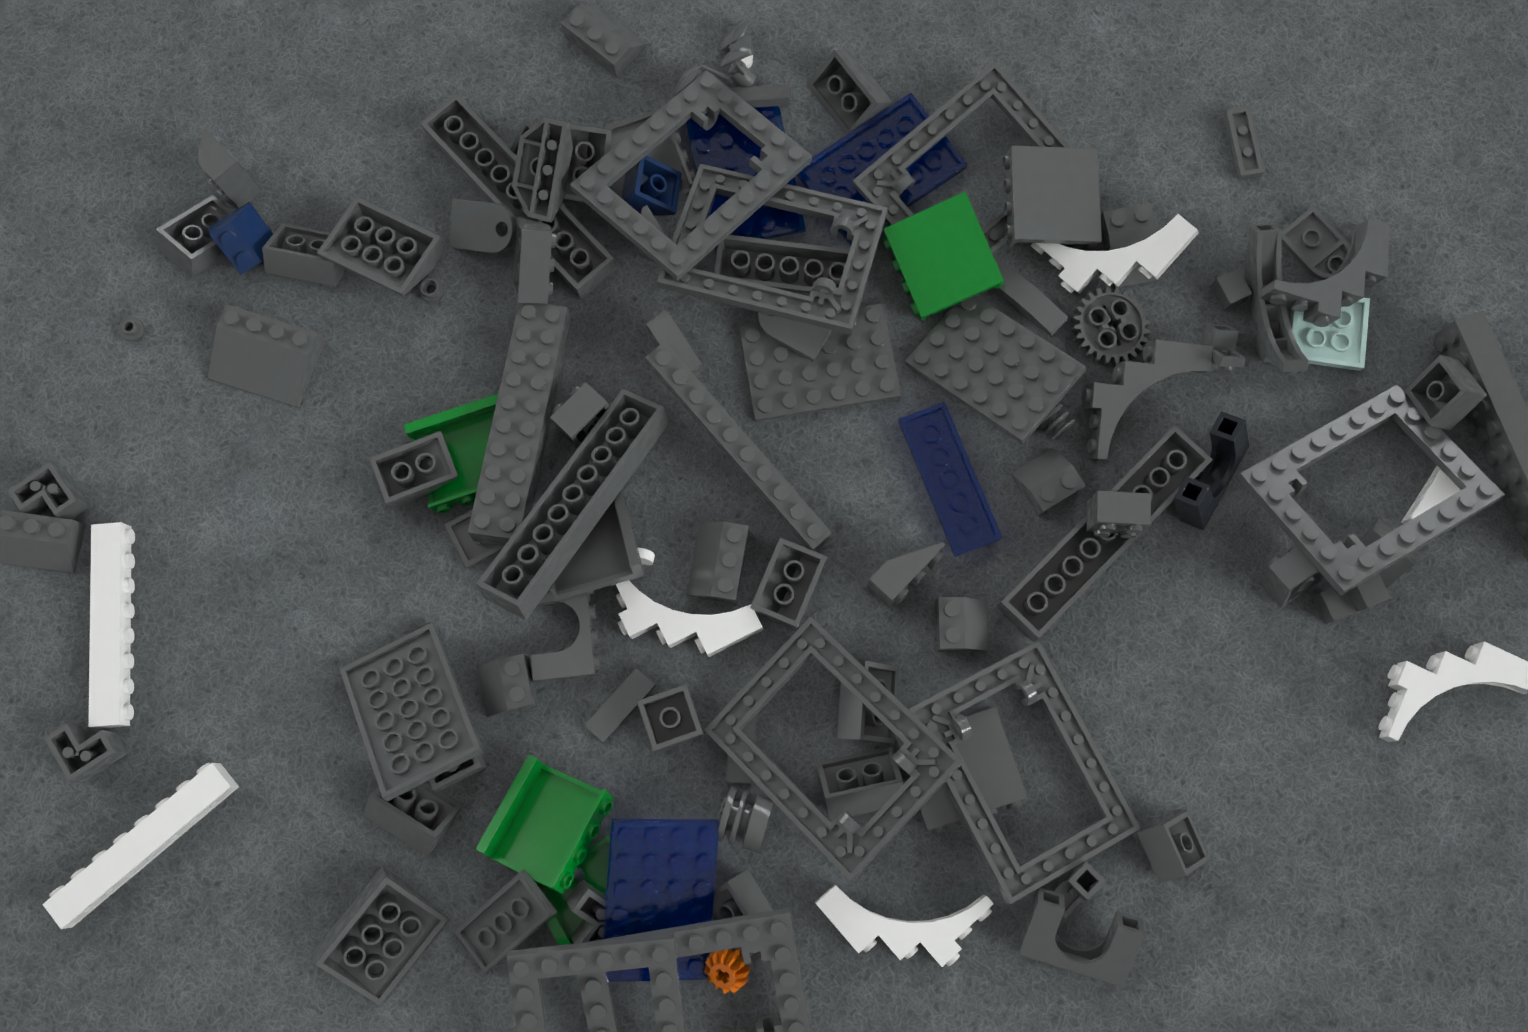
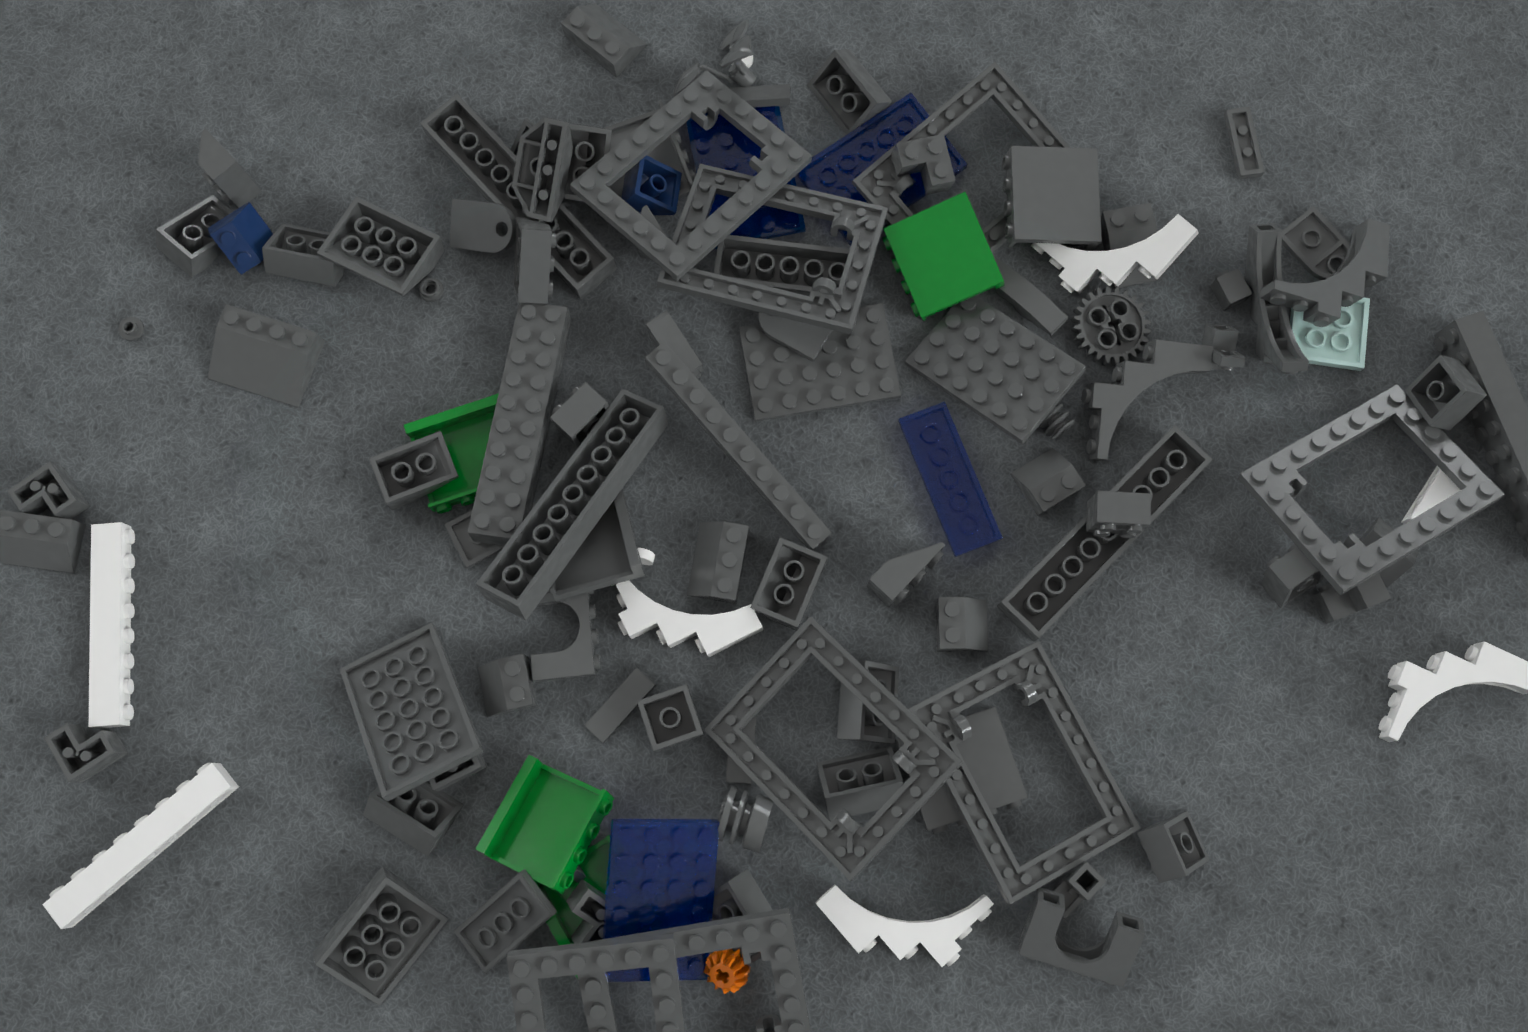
black arch [1174,411,1249,531] -> none
none -> dark grey brick [891,134,956,195]

